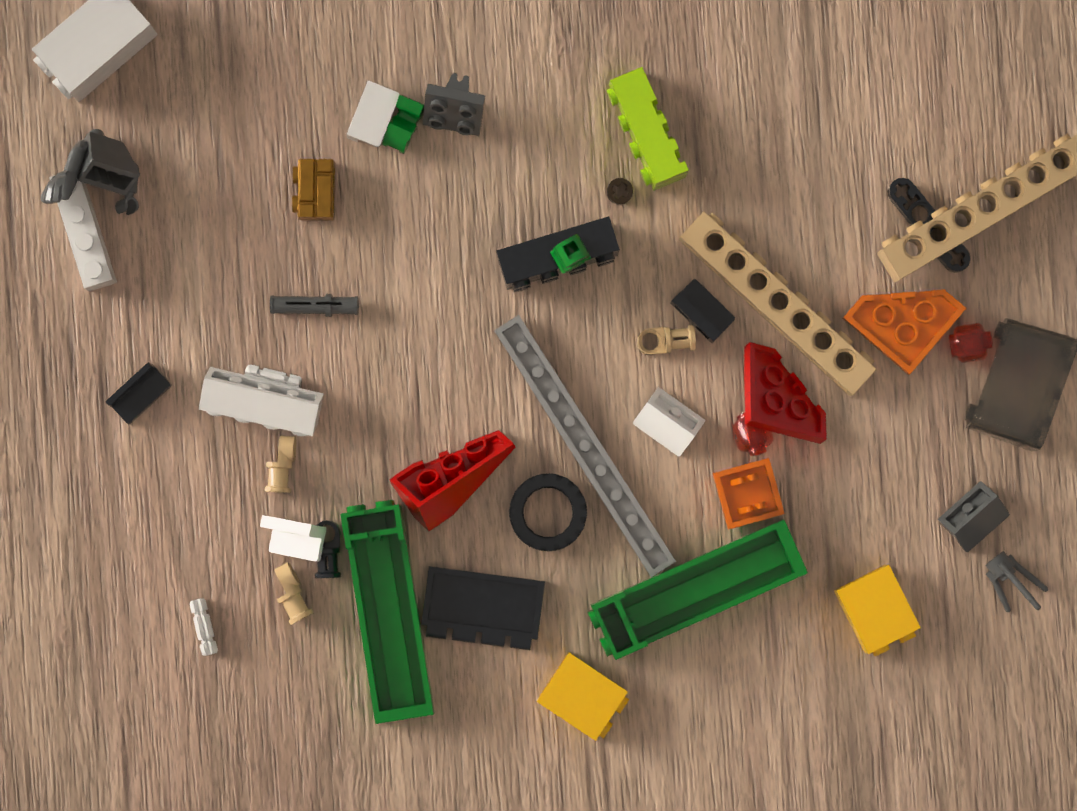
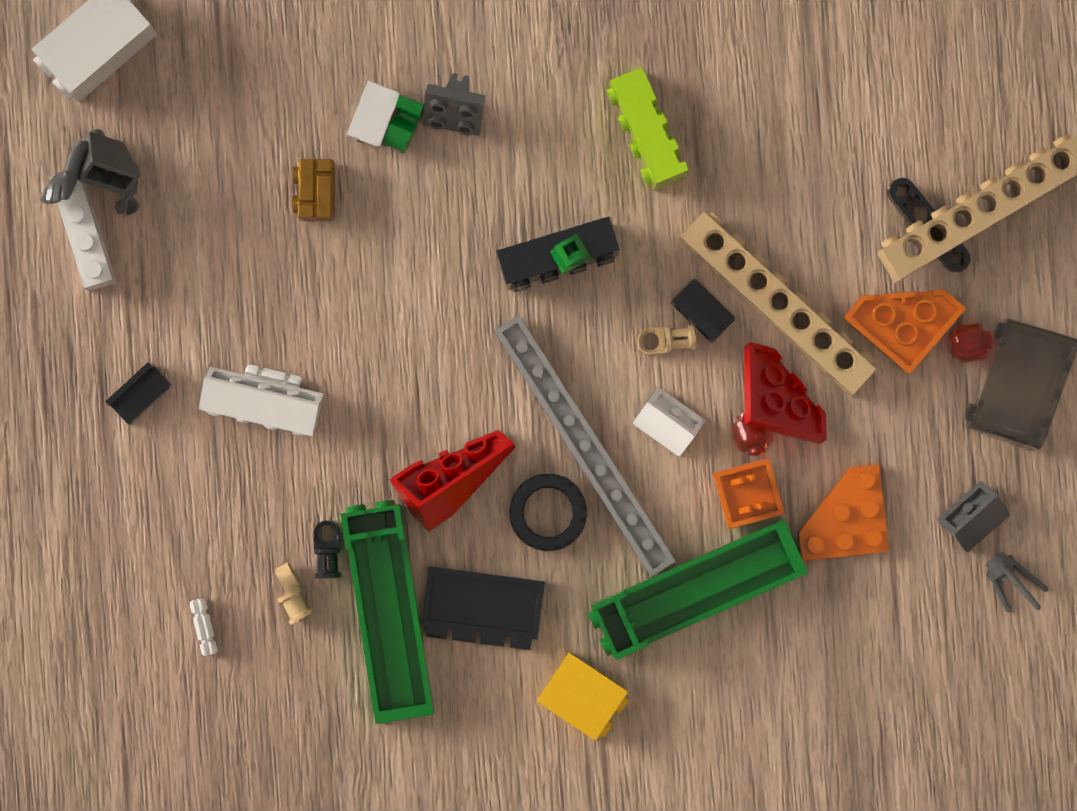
white panel [260,515,327,562] -> none
tan connector [264,435,297,493] -> none
dark grey pin [270,294,359,317] -> none
dark brown bush [607,178,633,205] -> none
yellow brick [833,565,921,656] -> none
none -> orange plate [798,464,889,561]

